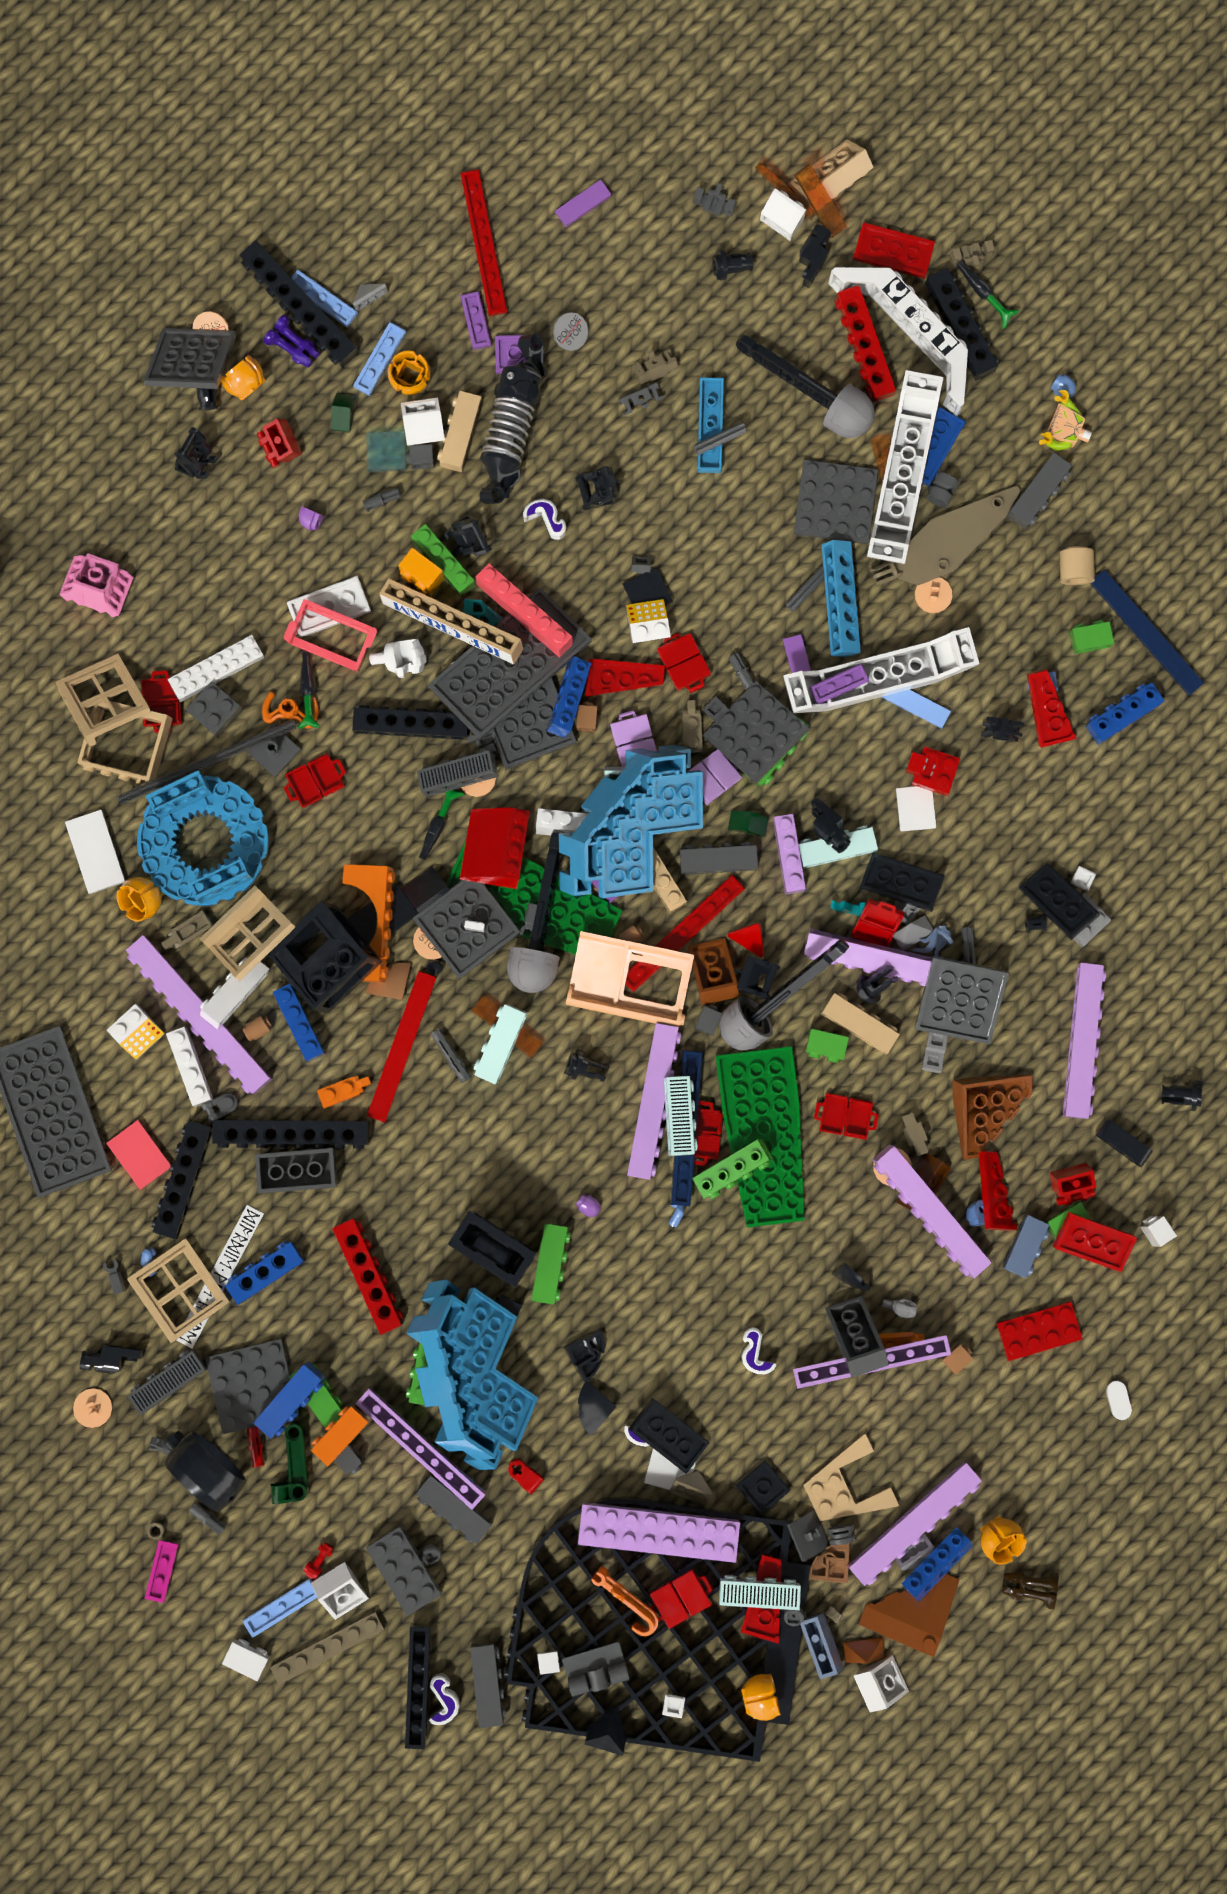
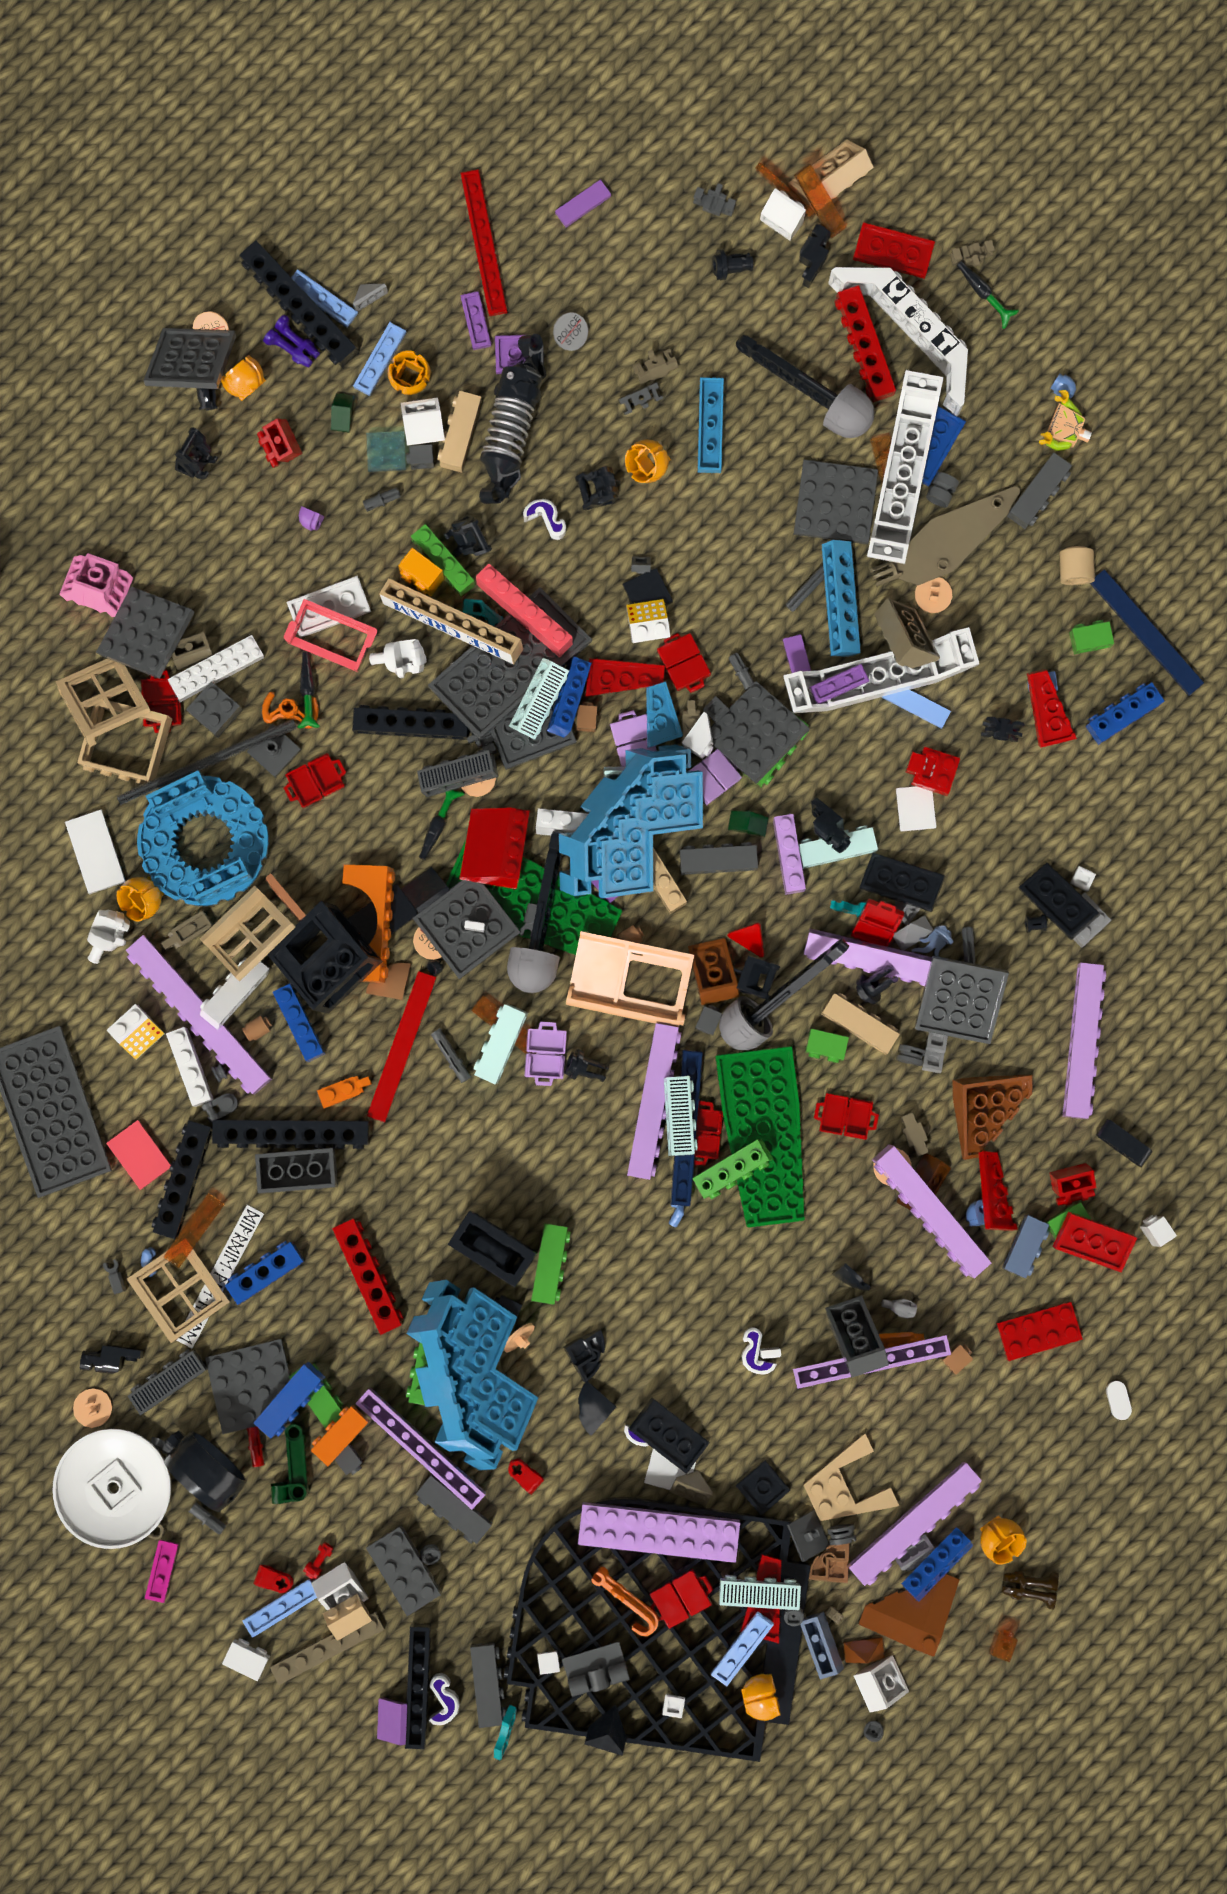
medium lavender piece [575,1193,601,1217] -> none
red tile [625,875,745,993] -> none
dark grey axle [694,422,747,455] -> none
black brick [925,268,999,381] -> none
black piece [1161,1080,1202,1111] -> none
none -> white dish [53,1429,171,1549]
none -> white piece [87,910,130,964]
none -> dark grey plate [96,587,195,679]
none -> clear orange tile [163,1194,225,1268]
none -> dark tan brick [172,632,213,670]
none -> dark grey bush [211,1063,228,1083]
none -> red piece [253,1564,294,1593]
none -> nougat tile [266,873,306,922]
none -> tan brick [323,1594,372,1641]
none -> medium lavender tile [377,1698,407,1745]
none -> teal tile [494,1705,517,1760]
none -> light nougat piece [504,1323,535,1353]
none -> light aqua brick [509,658,569,739]
none -> lavender piece [524,1022,567,1086]
none -> light orange piece [625,439,671,483]
none -> dark azure wing [646,682,683,748]
none -> white slope [682,712,713,759]
none -> light blue tile [711,1611,774,1686]
none -> white tile [759,1347,781,1359]
none -> dark grey tile [864,1721,884,1742]
none -> dark tan slope [874,598,940,669]
none -> dark grey wheel [896,1044,926,1066]
none -> clear orange brick [989,1629,1018,1662]

